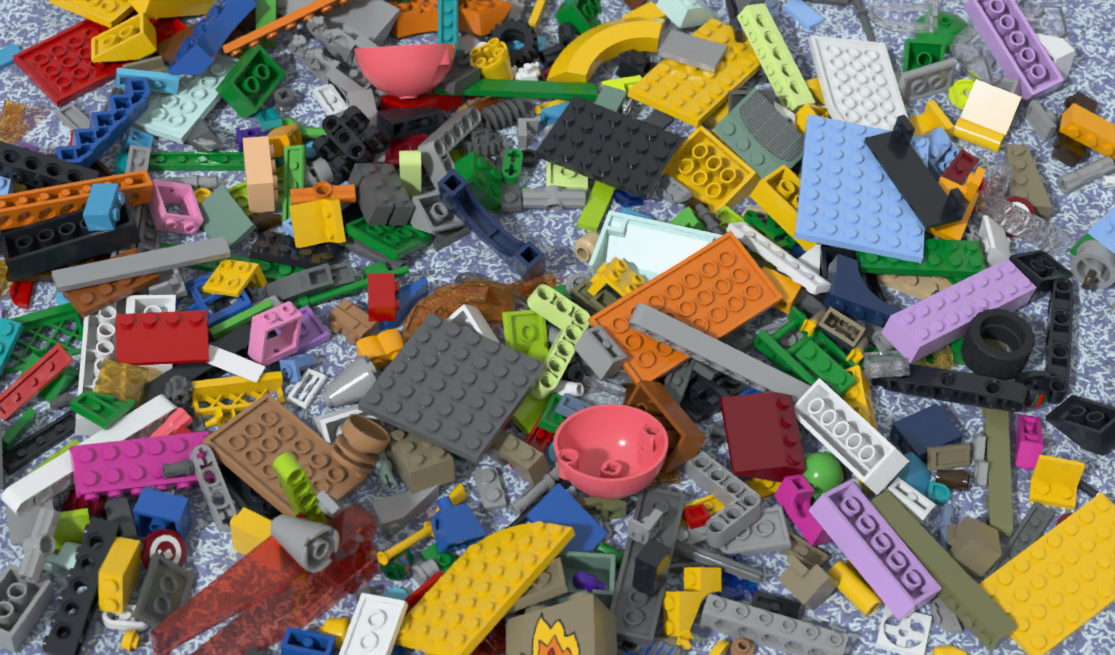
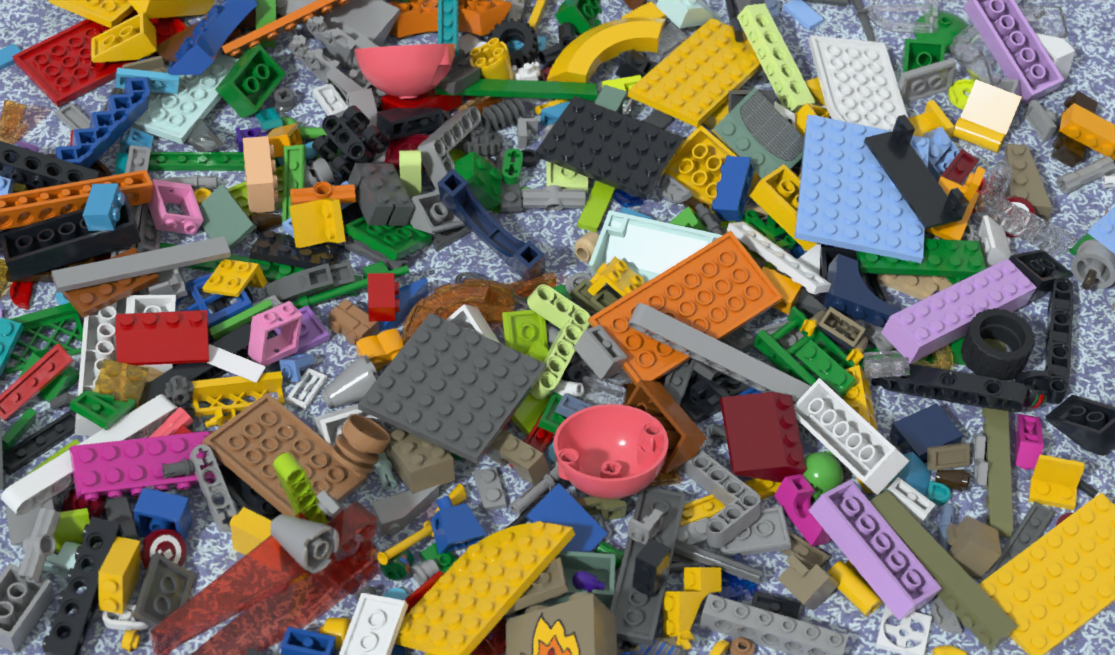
light grey tile [658,30,728,72] -> none
red tile [682,504,712,529] -> none
none -> blue brick [712,156,755,222]

